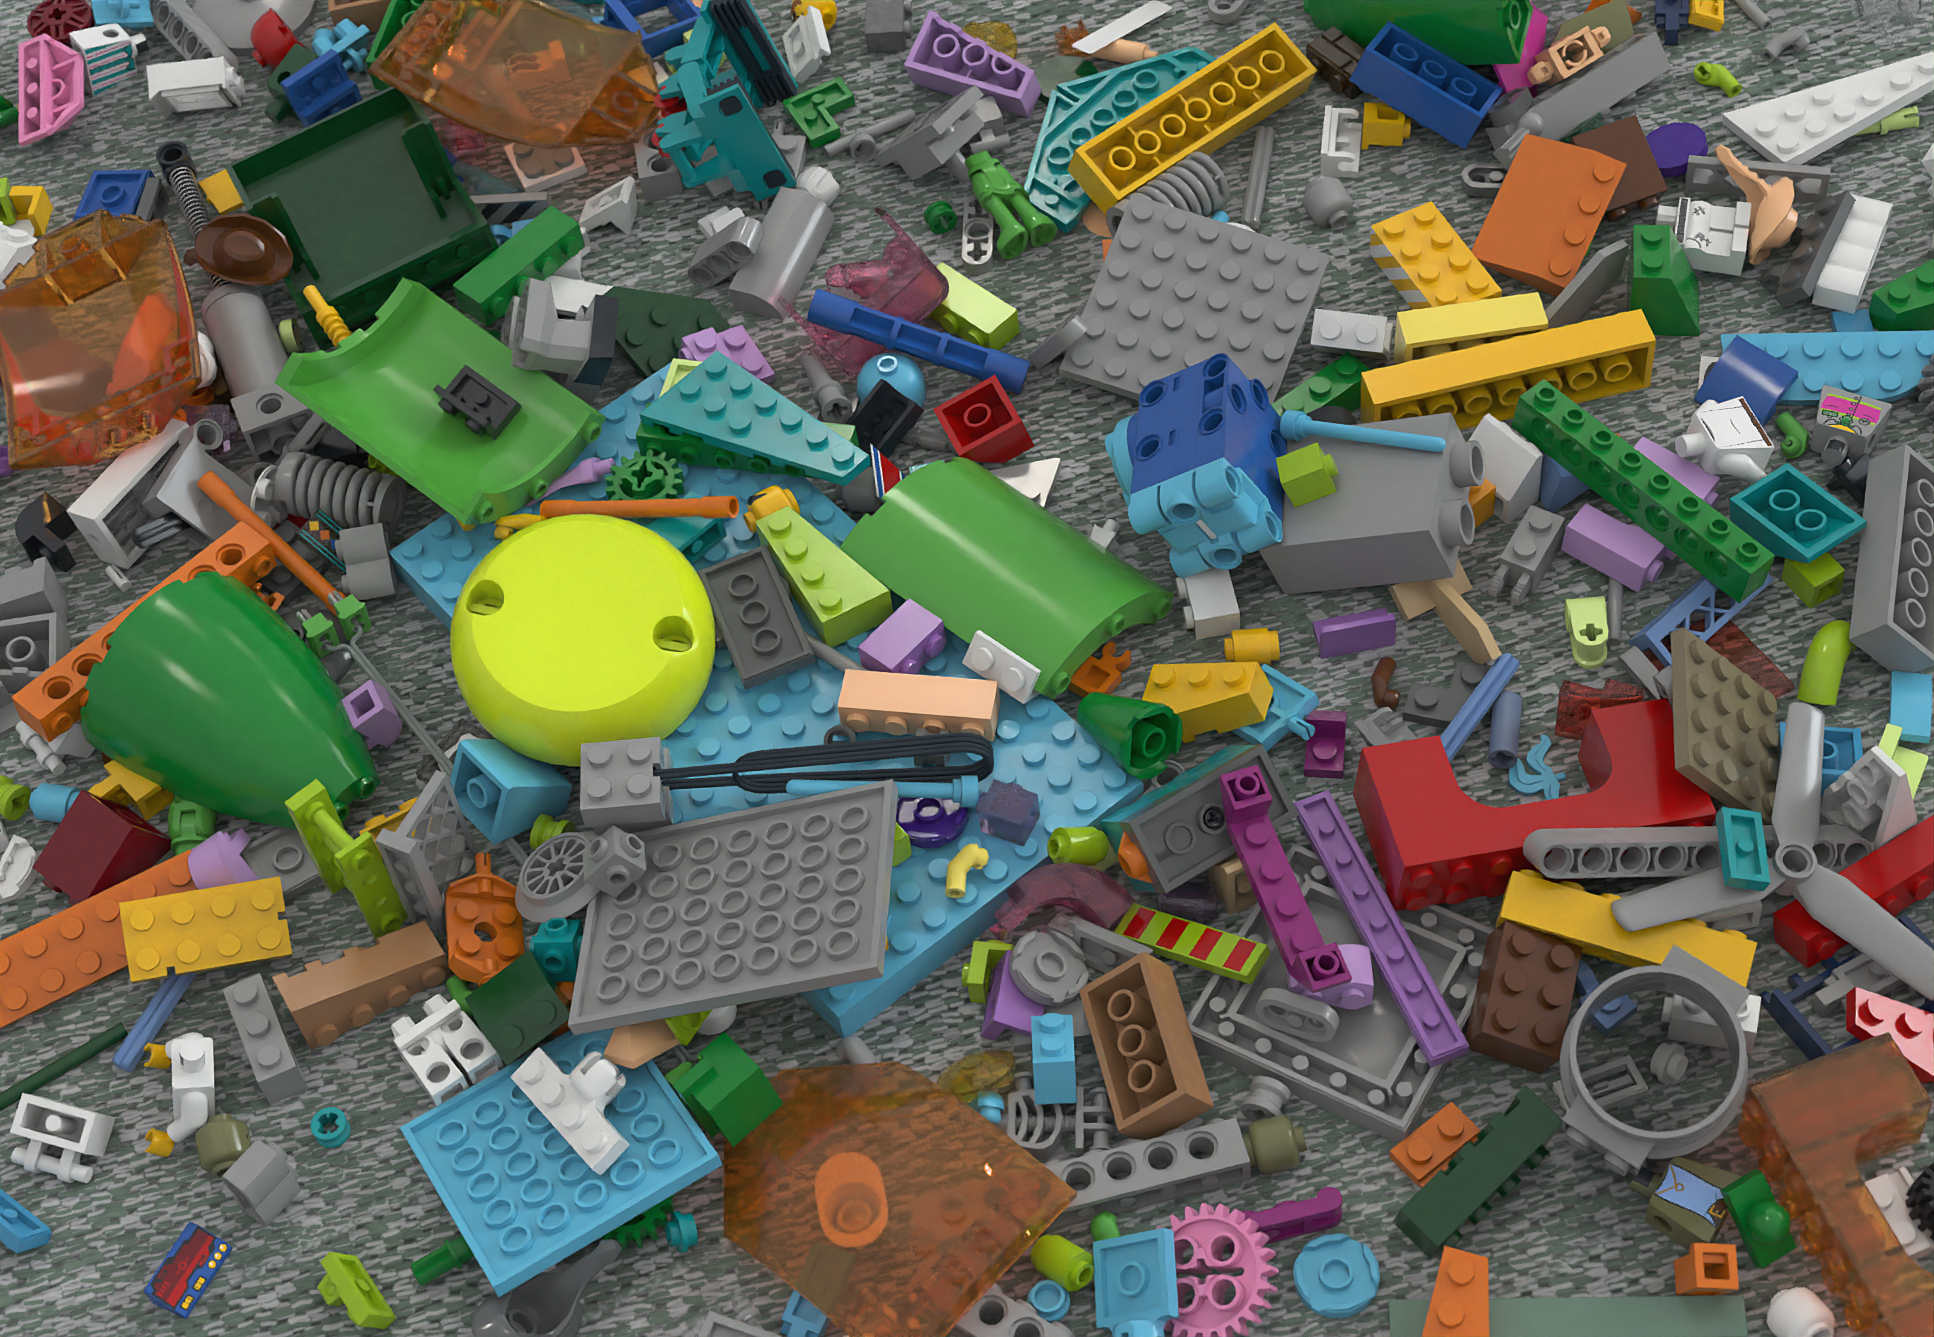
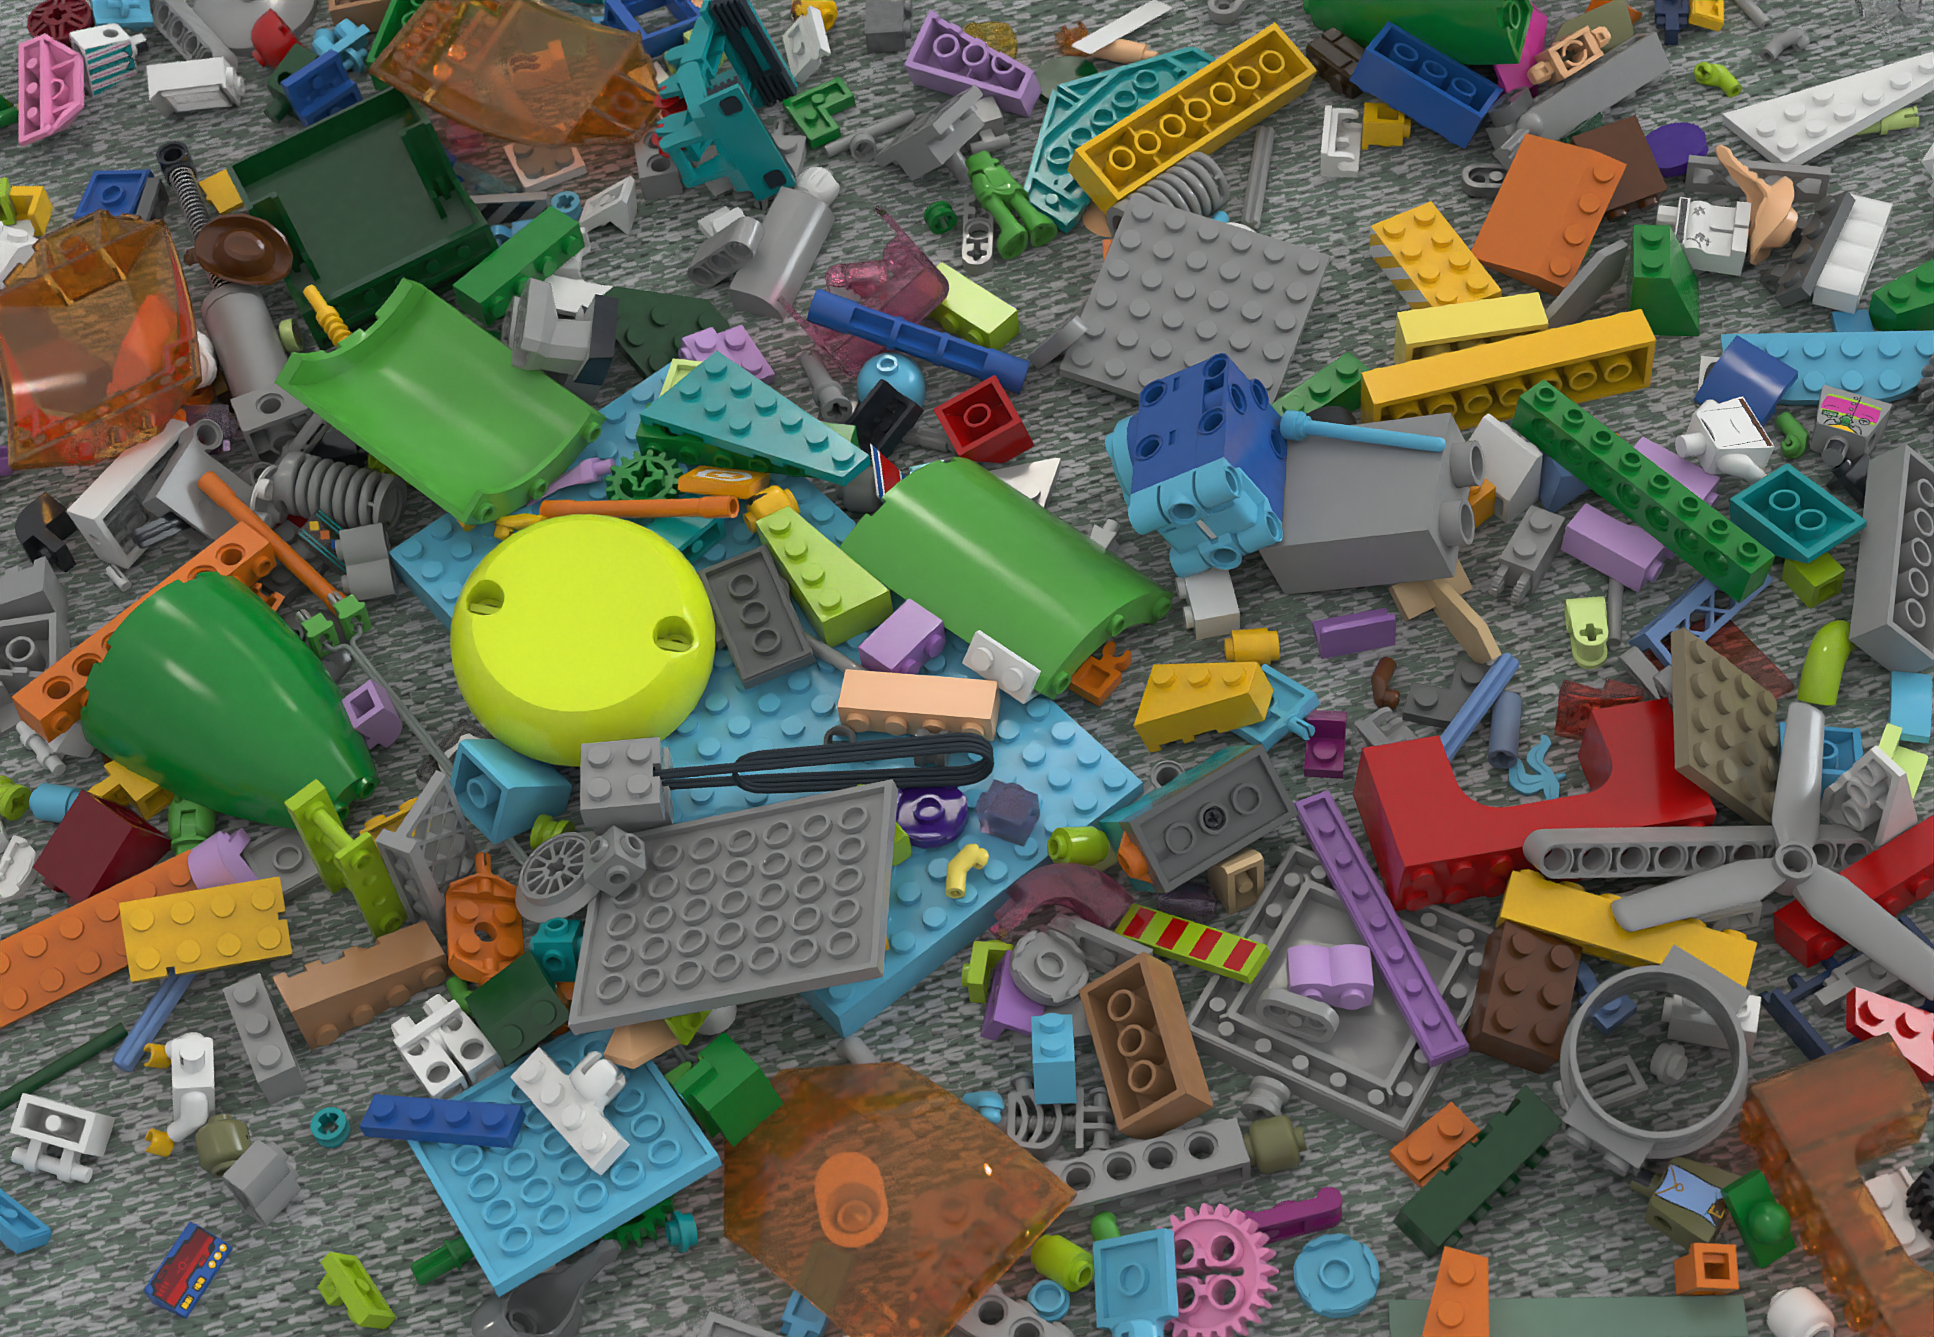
black bracket [433,364,522,440] -> none
medium azure piece [786,775,978,807] -> none
clear yellow dish [936,1049,1016,1104] -> none
green cone [1077,692,1183,780] -> none
magenta slope [1219,764,1352,994] -> none
lime brick [1276,442,1339,508] -> none
light grey head [1302,176,1353,228] -> none
white panel [1310,309,1394,360] -> none
teal plate [1715,807,1771,891] -> none
none -> blue plate [359,1094,526,1148]
none -> medium azure bush [550,191,583,221]
none -> light orange tile [678,465,770,499]

